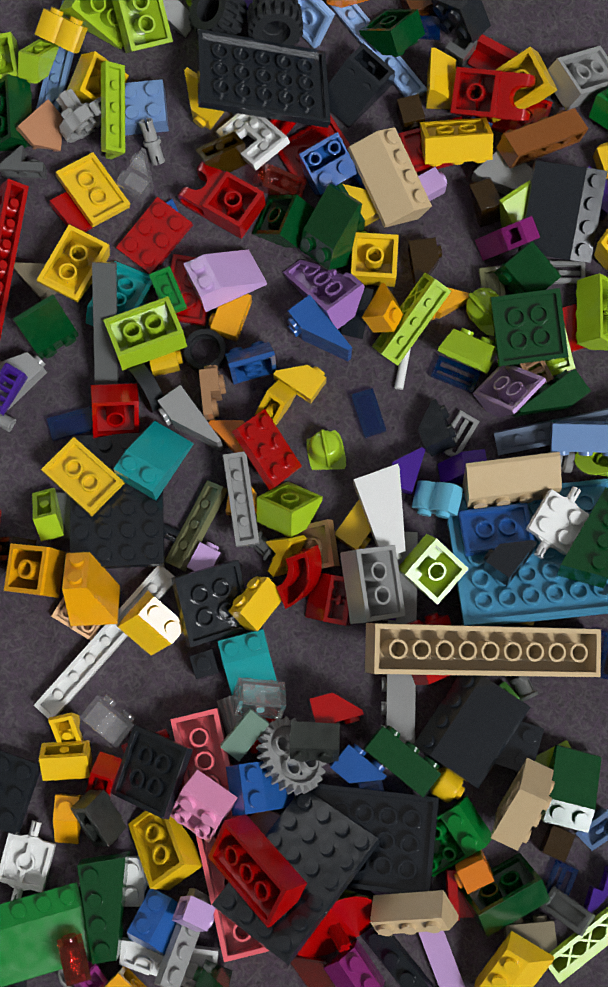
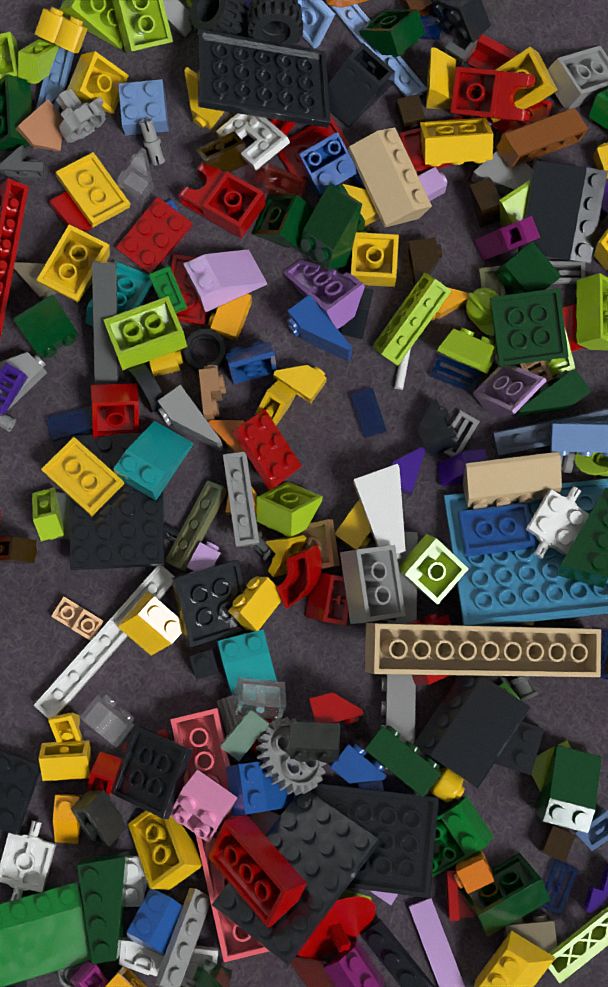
light orange slope [4,544,66,598] -> none
clear red slope [57,933,91,987] -> none
light orange slope [62,552,120,626] -> none
lime fence [101,61,125,160] -> none
lavender brick [172,896,215,932] -> none
lime piece [307,429,346,470] -> none
light orange slope [362,283,404,332] -> none
tan slope [370,890,459,936] -> none
medium azure brick [412,481,464,519] -> none
black slope [484,540,537,586] -> none
tan brick [491,758,555,851] -> none
dark grey tile [540,886,595,936] -> none

